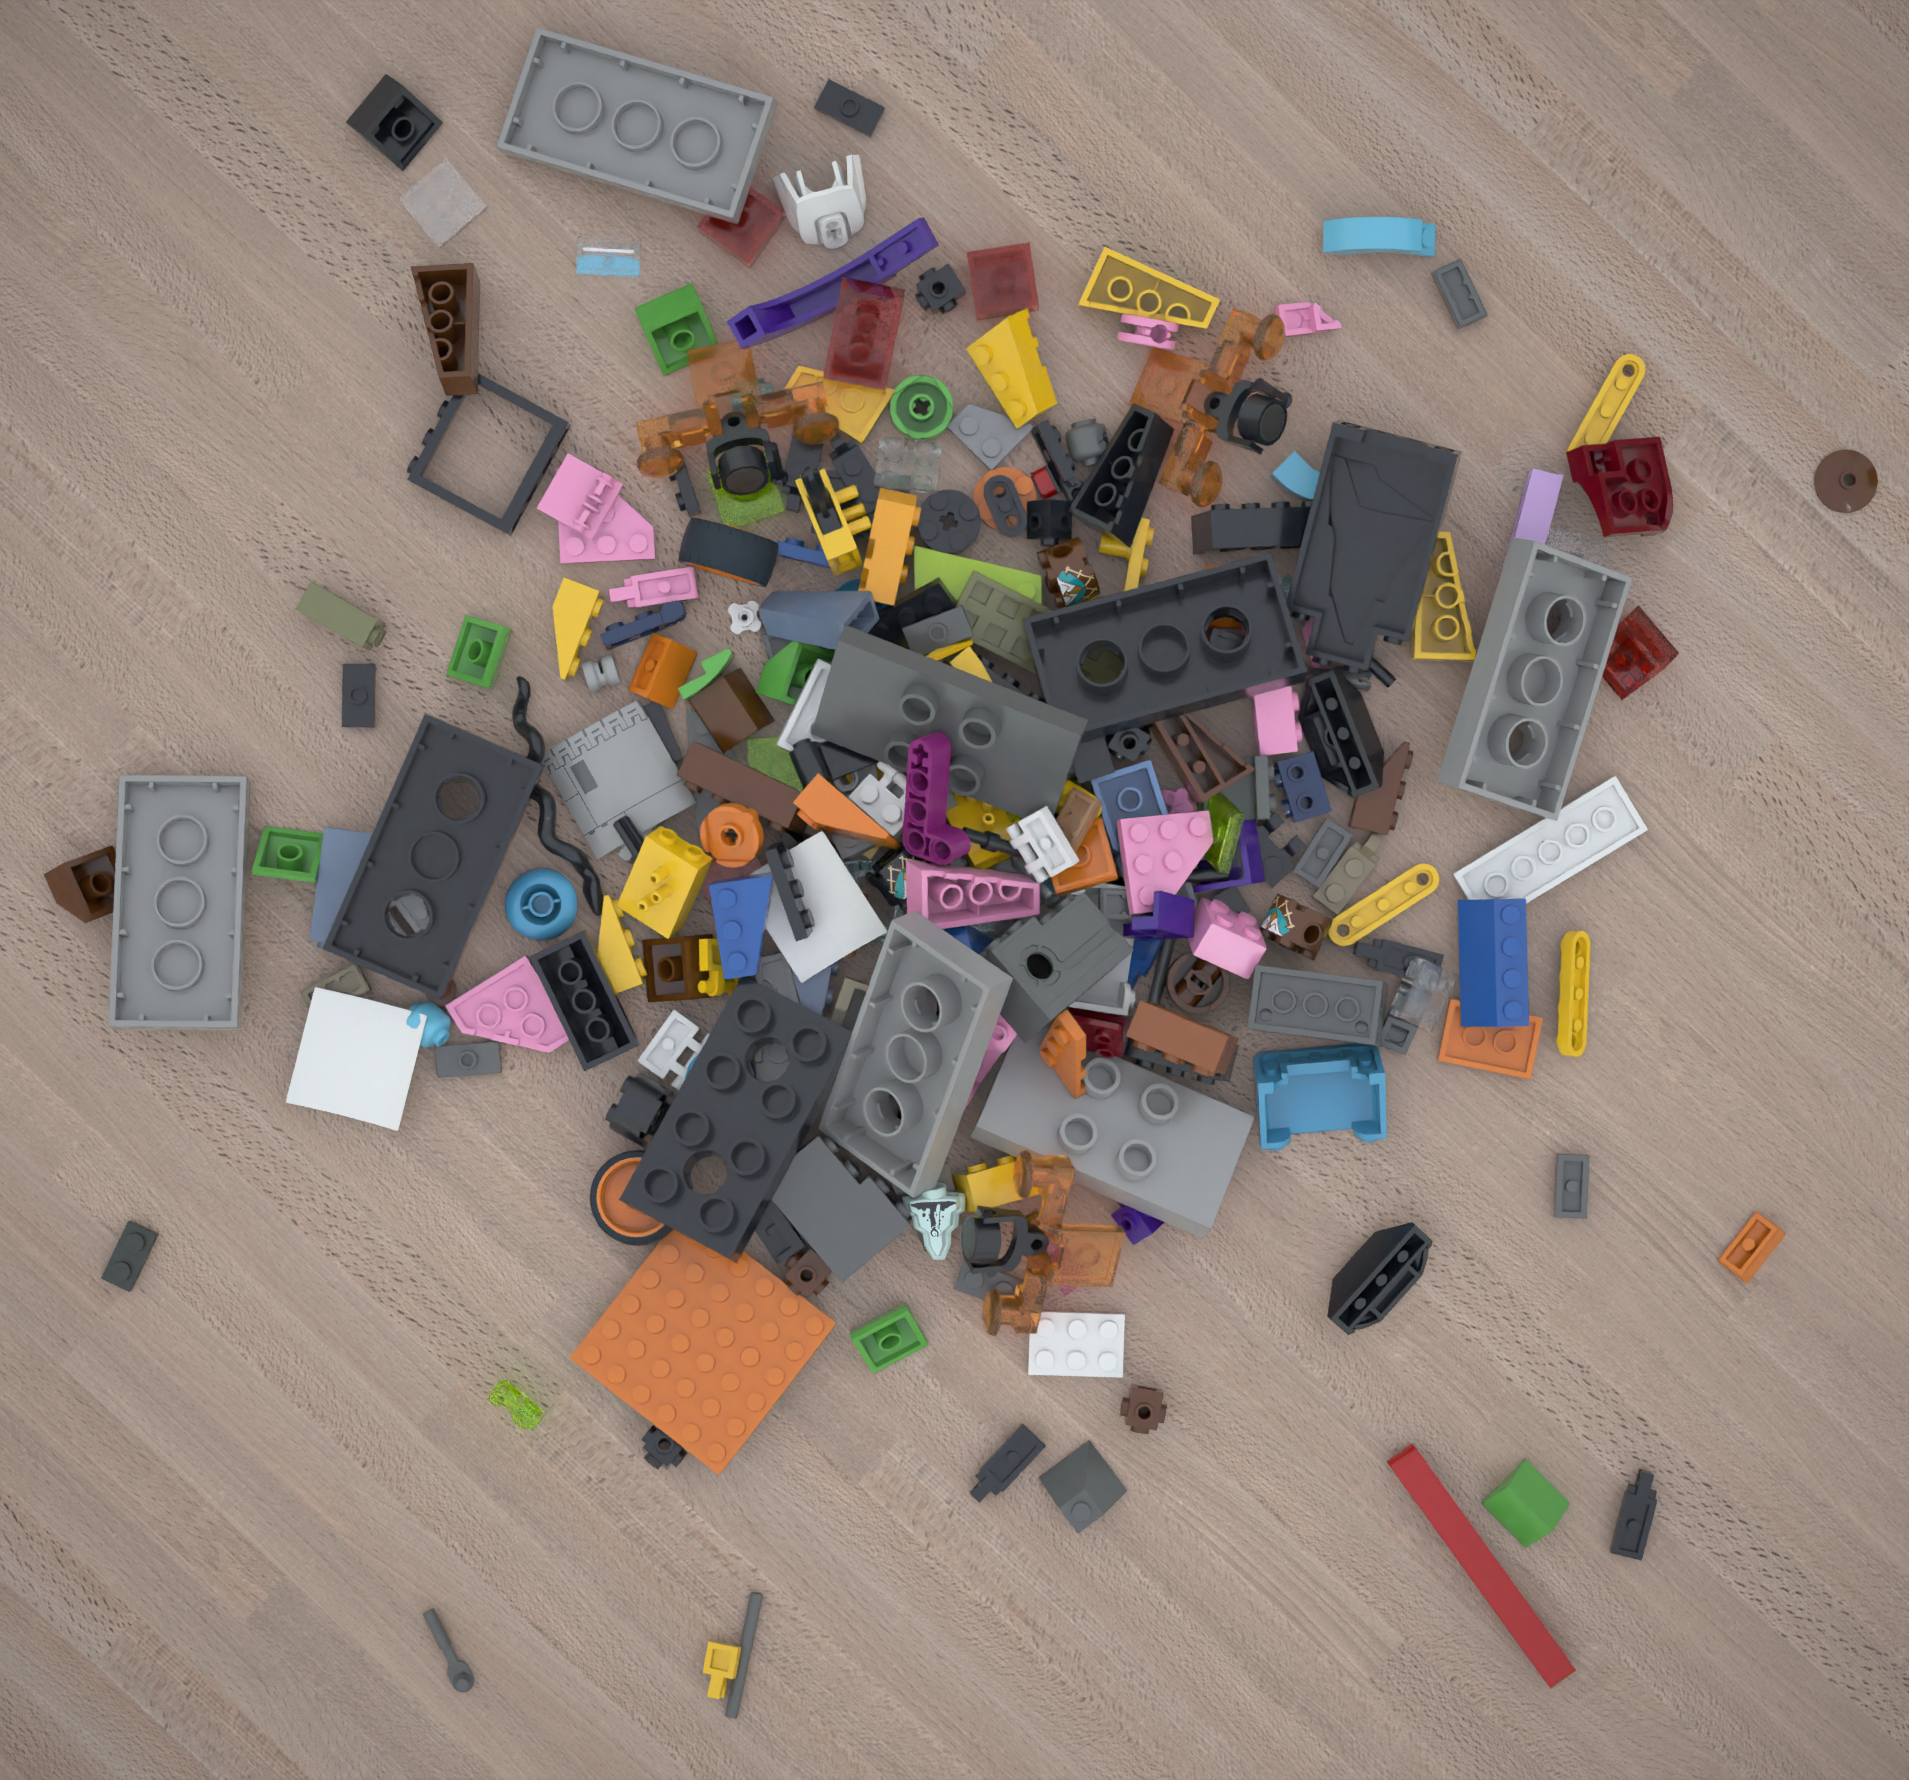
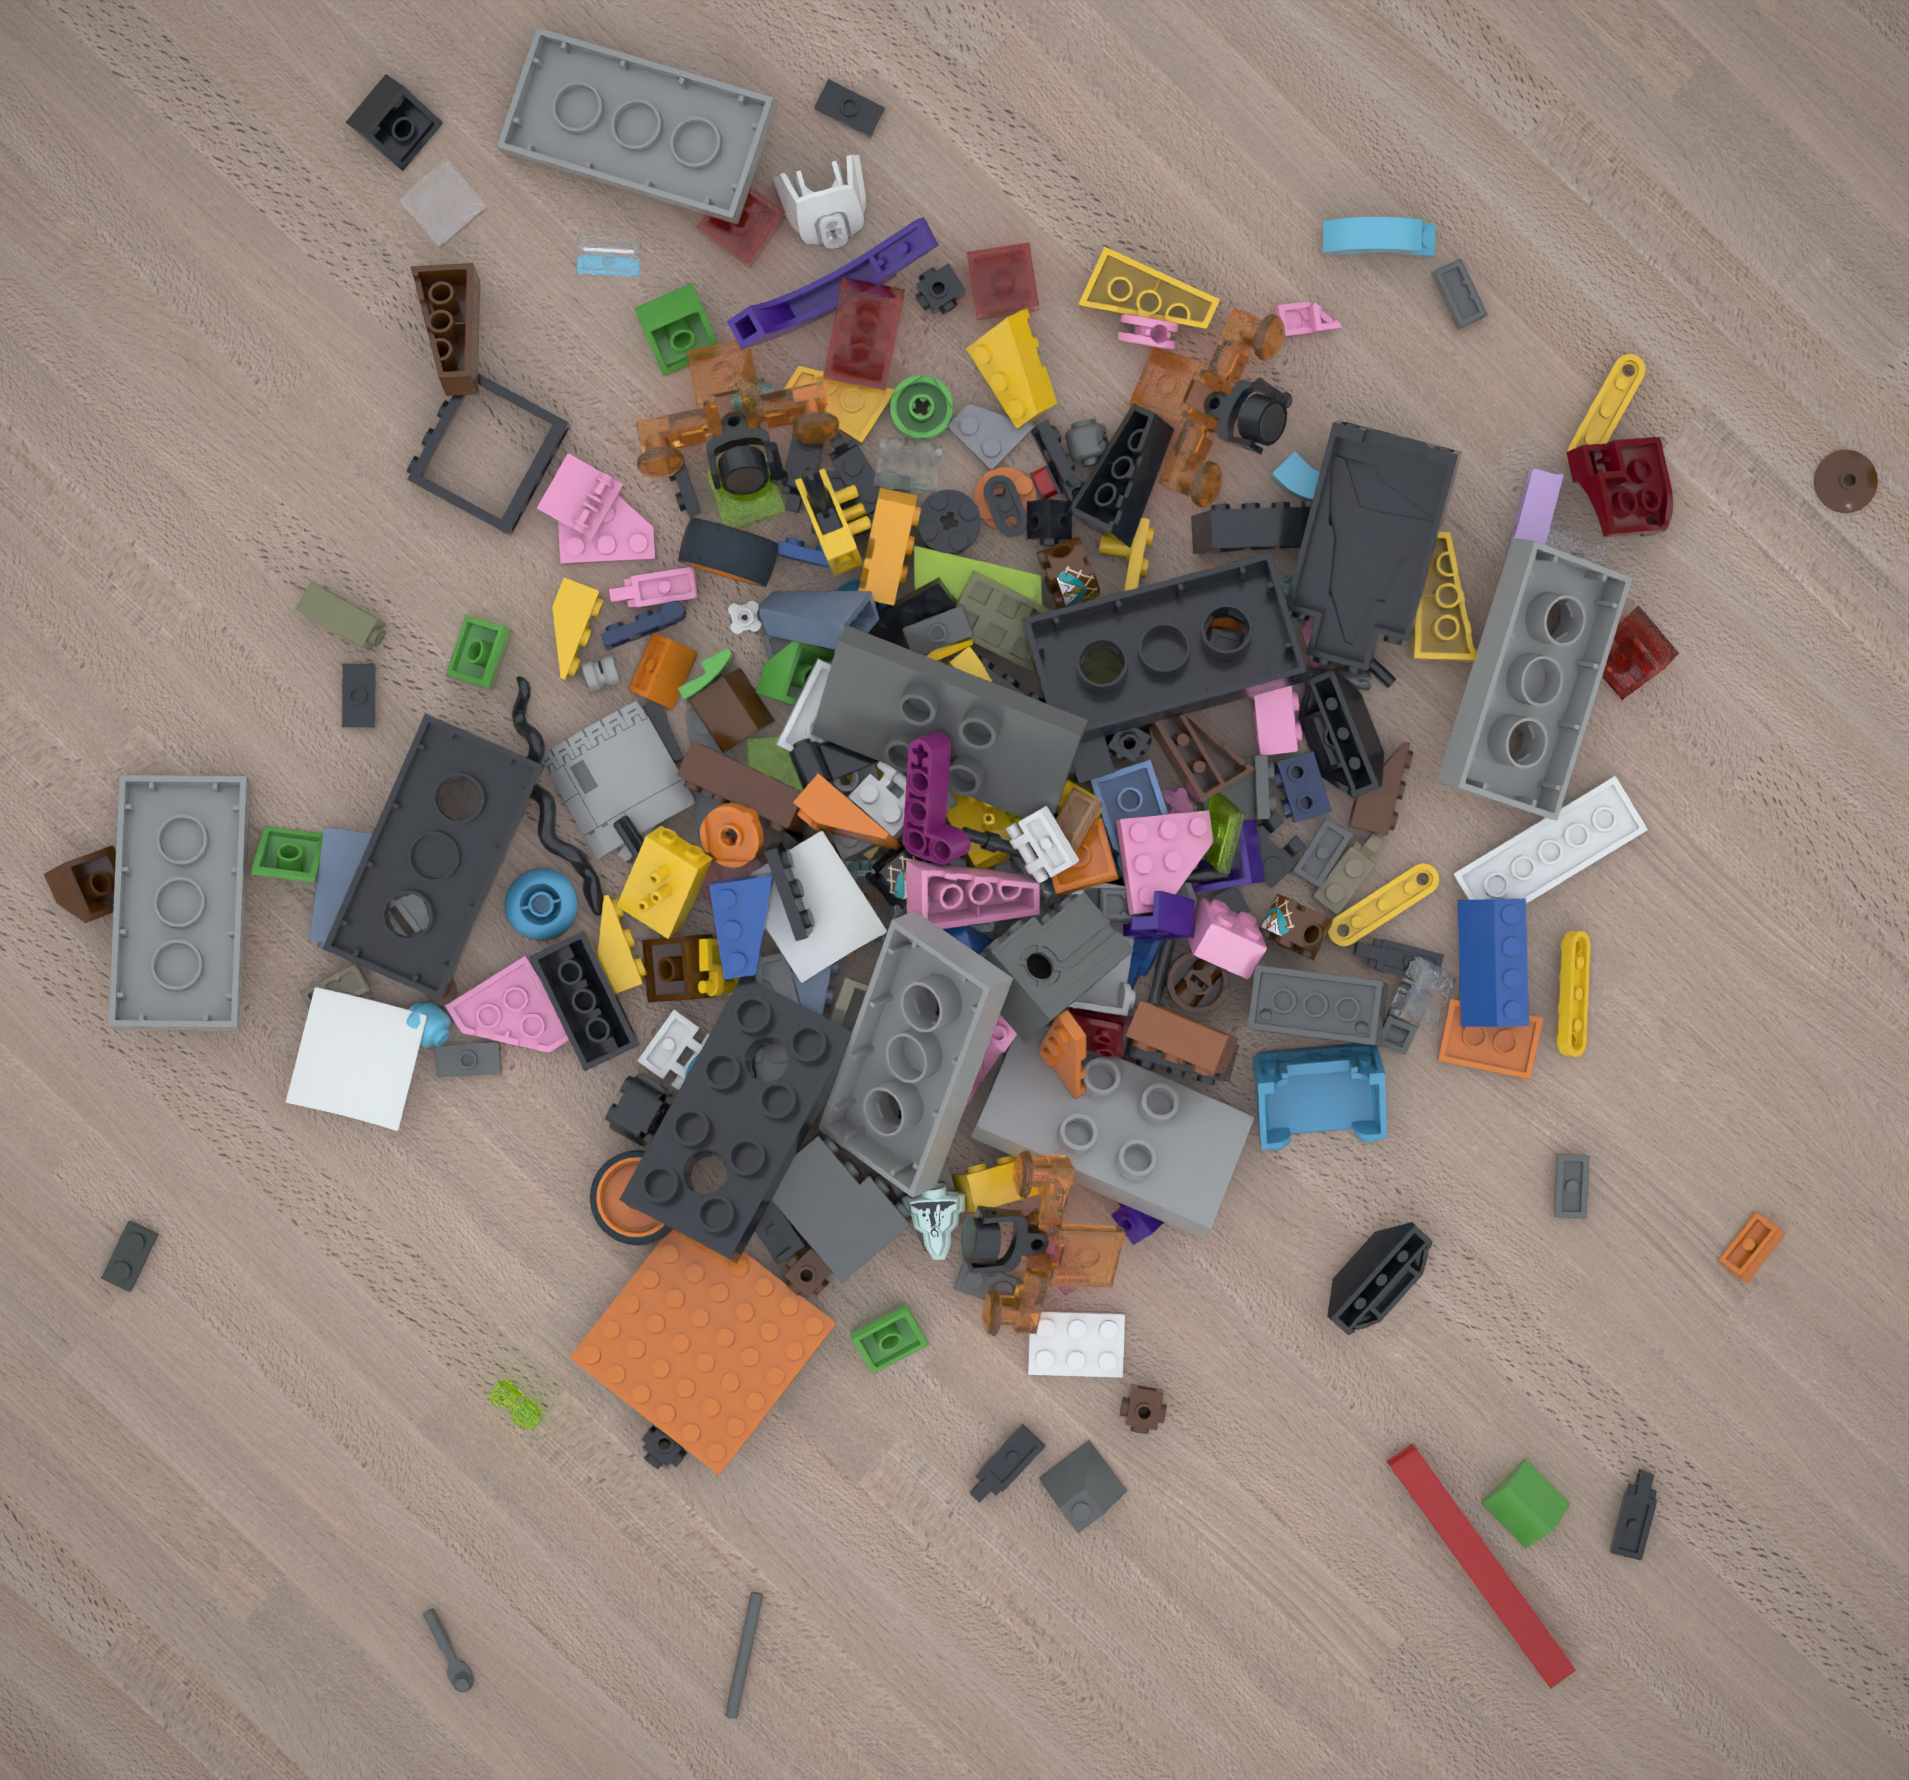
yellow plate [703,1641,741,1699] -> none

